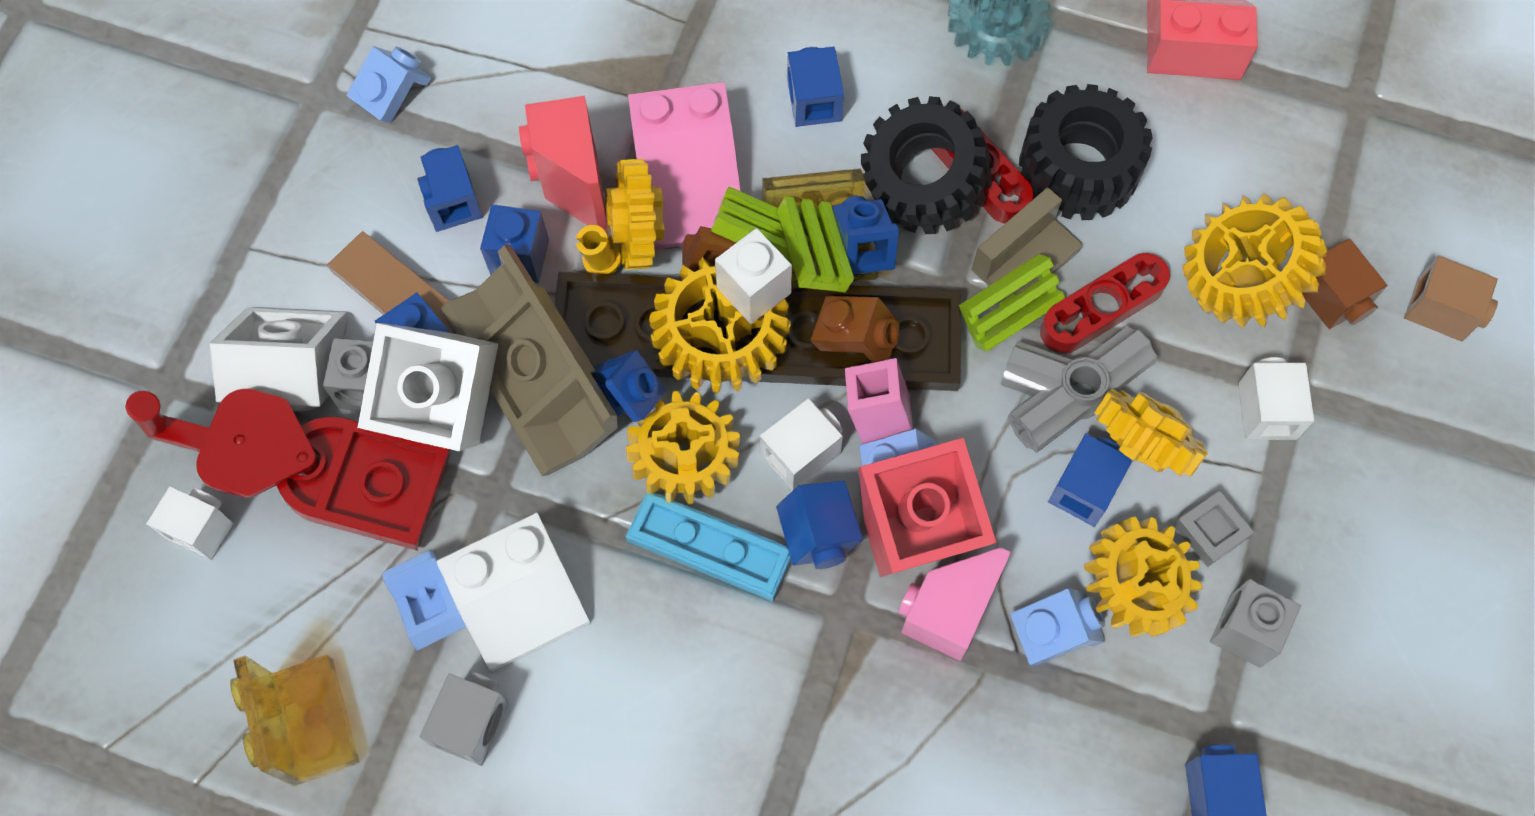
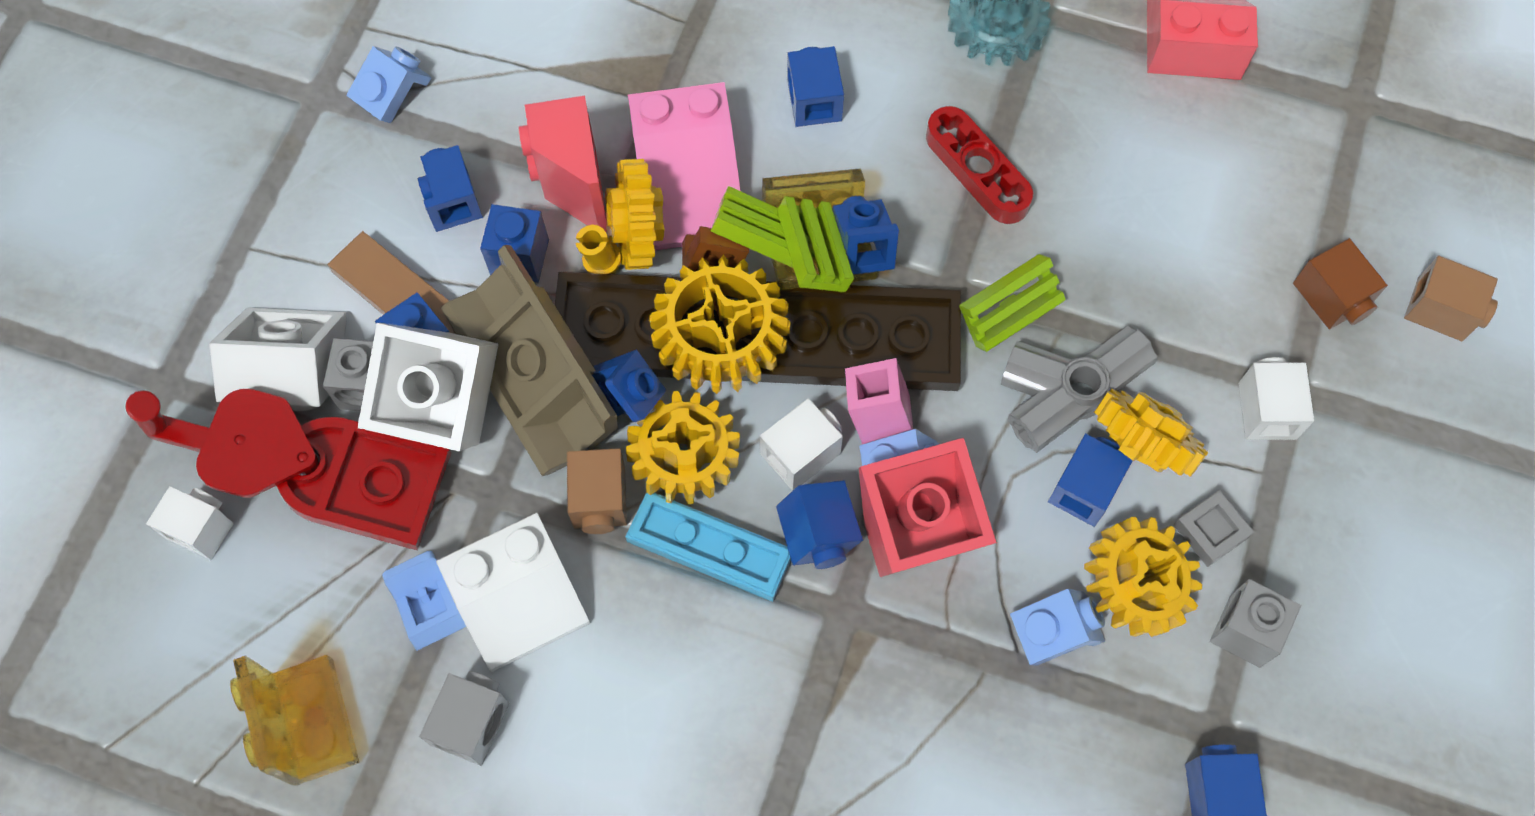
white brick [715,228,792,324] -> none
dark orange bracket [810,296,900,363] -> none
black tyre [861,96,993,234] -> none
bright pink slope [898,547,1011,661] -> none
dark tan panel [972,187,1082,300] -> none
black tyre [1019,84,1153,221] -> none
red beam [1040,253,1170,354] -> none
yellow gear [1182,193,1327,329] -> none
none -> medium nougat brick [567,448,627,534]

